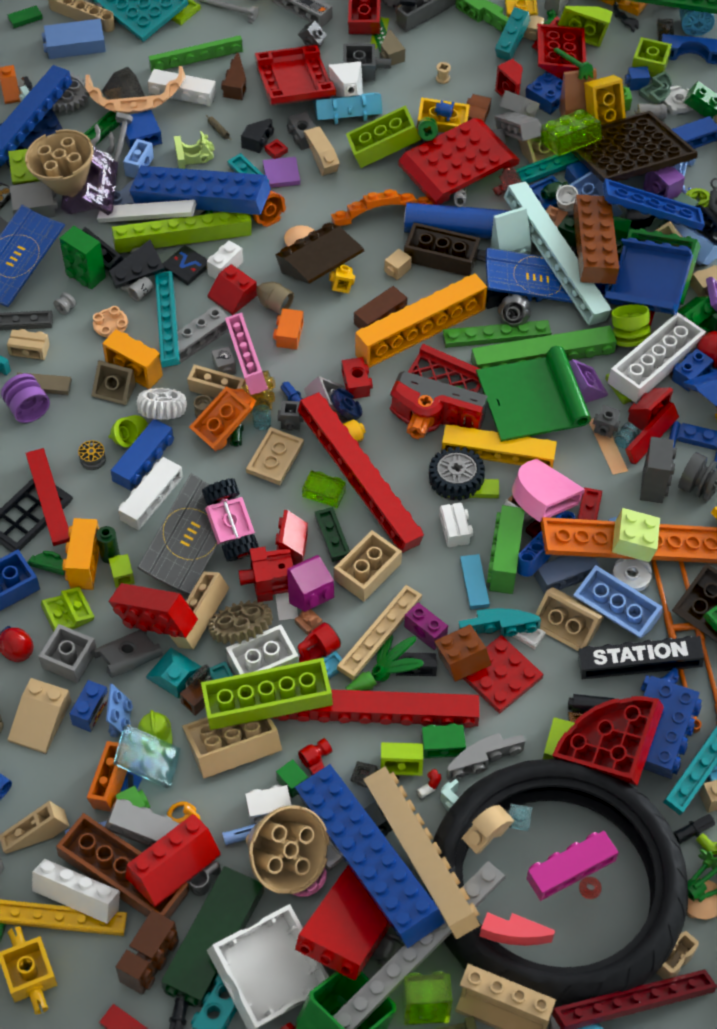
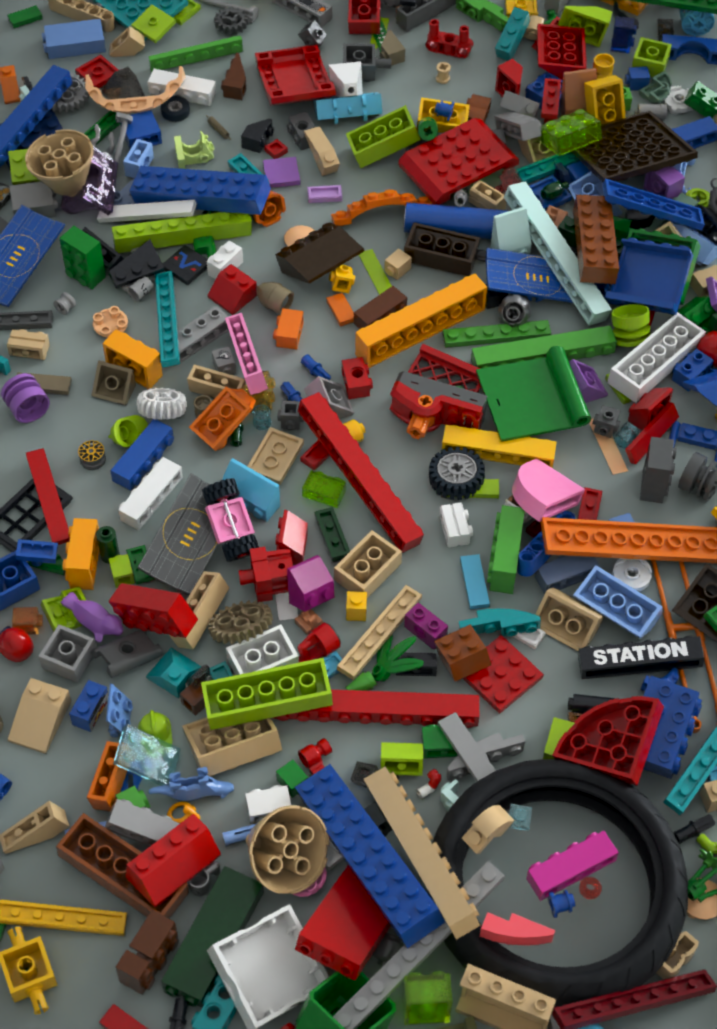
white brick [32,859,120,924] -> none
dark blue tile [331,388,362,421] -> none
green piece [554,48,593,80] -> none
white wheel [556,185,578,215] -> none
yellowish green brick [612,508,660,562] -> none
none -> clear orange brick [12,607,43,635]
none -> blue tile [16,539,58,566]
none -> medium lavender animal [61,592,124,643]
none -> red plate [75,55,121,88]
none -> tan slope [109,26,145,57]
none -> green plate [126,545,155,585]
none -> lime plate [131,4,176,43]
none -> medium blue animal [149,767,234,802]
none -> black bush [161,96,190,122]
none -> green piece [193,236,217,258]
none -> dark grey gear [214,6,248,35]
none -> medium azure slope [222,458,280,522]
none -> red tile [300,440,330,471]
none -> blue axle [301,354,331,380]
none -> lavender tile [307,185,342,203]
none -> orange tile [326,292,354,326]
none -> yellow brick [346,591,367,621]
none -> lime sticker [359,249,392,295]
none -> red piece [425,19,474,58]
none -> light grey tile [438,712,496,782]
none -> tan brick [469,180,506,210]
none -> red piece [541,78,561,128]
none -> blue brick [548,890,575,918]
none -> dark blue tile [554,162,572,195]
none -> yellow wheel [593,53,615,79]
none -> clear blue brick [611,16,637,53]

